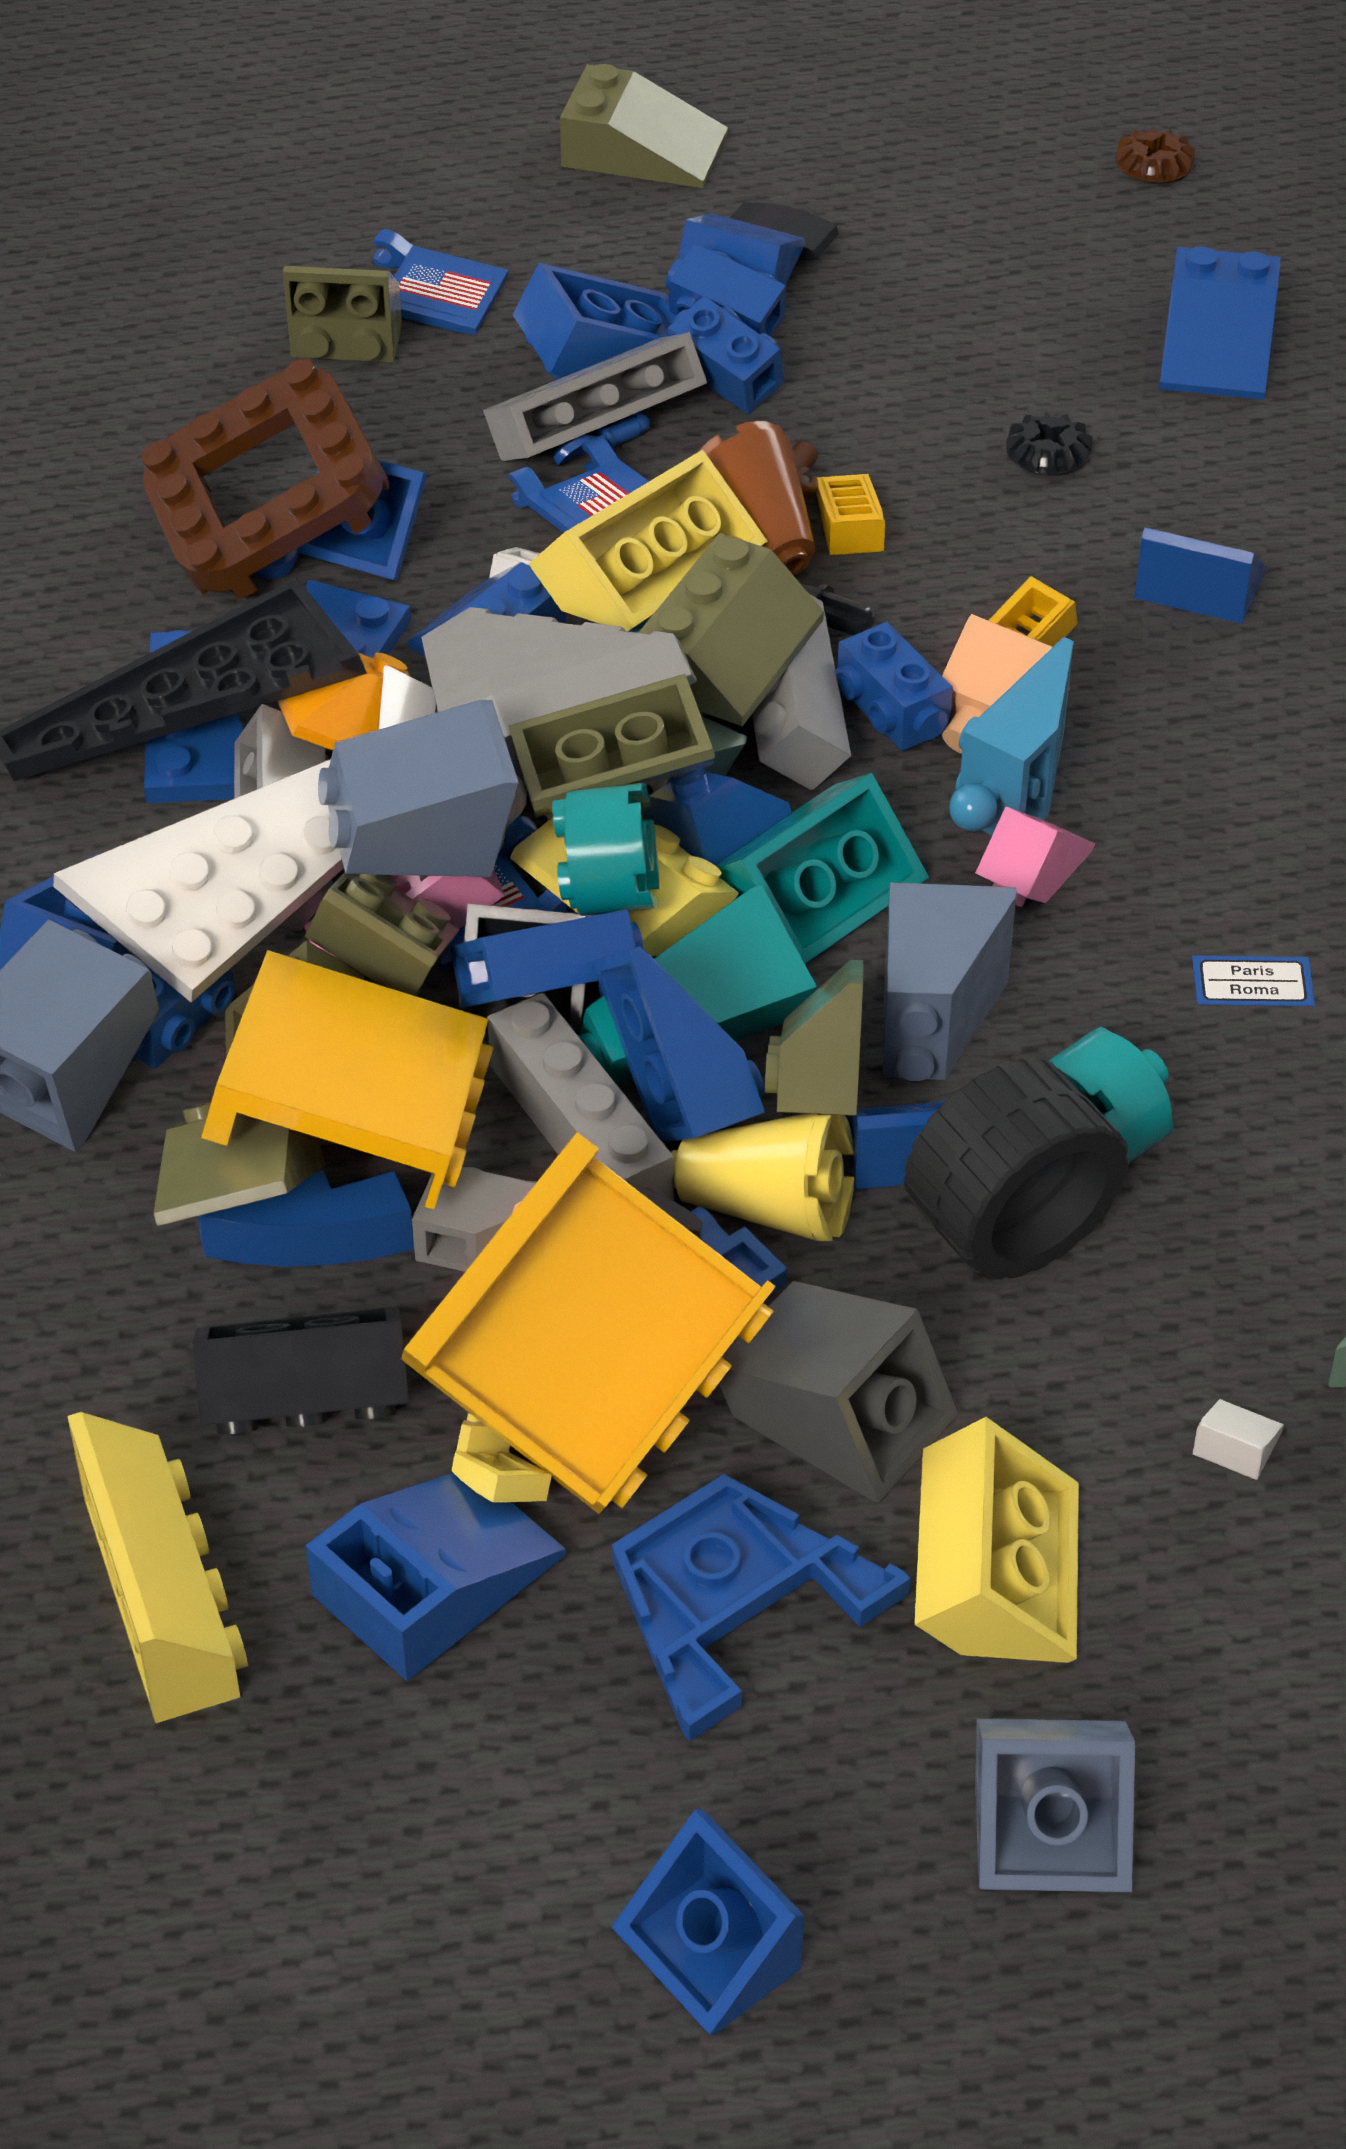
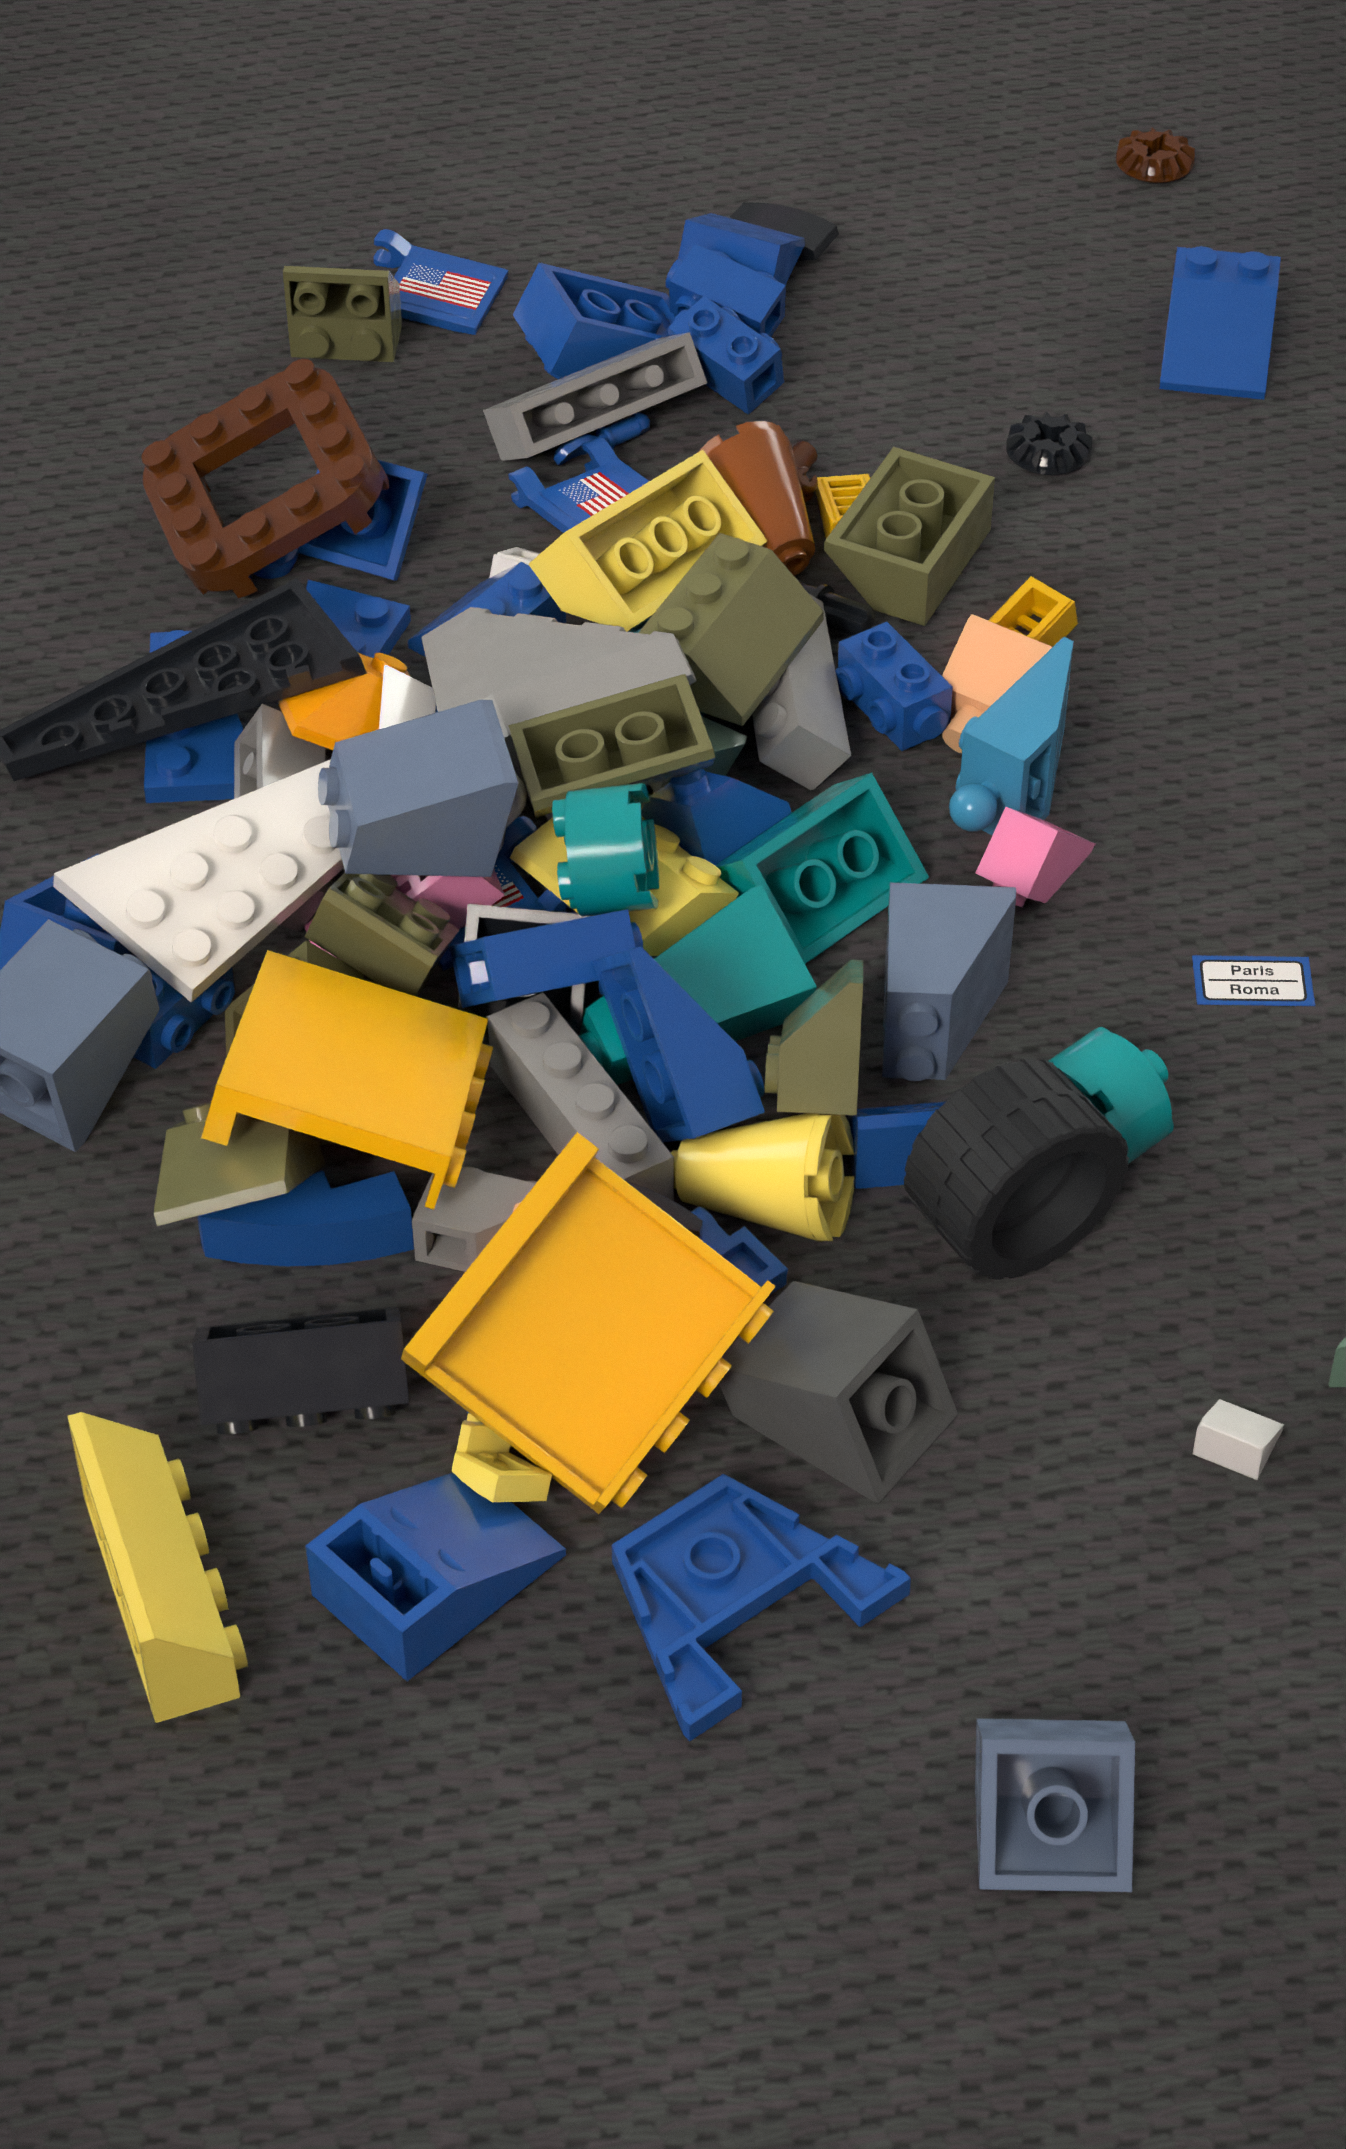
olive slope [560,64,728,188] -> none
blue slope [611,1809,804,2035] -> none
light yellow slope [915,1417,1079,1663] -> none
blue slope [1134,527,1265,624] -> none
none -> olive slope [824,447,995,626]

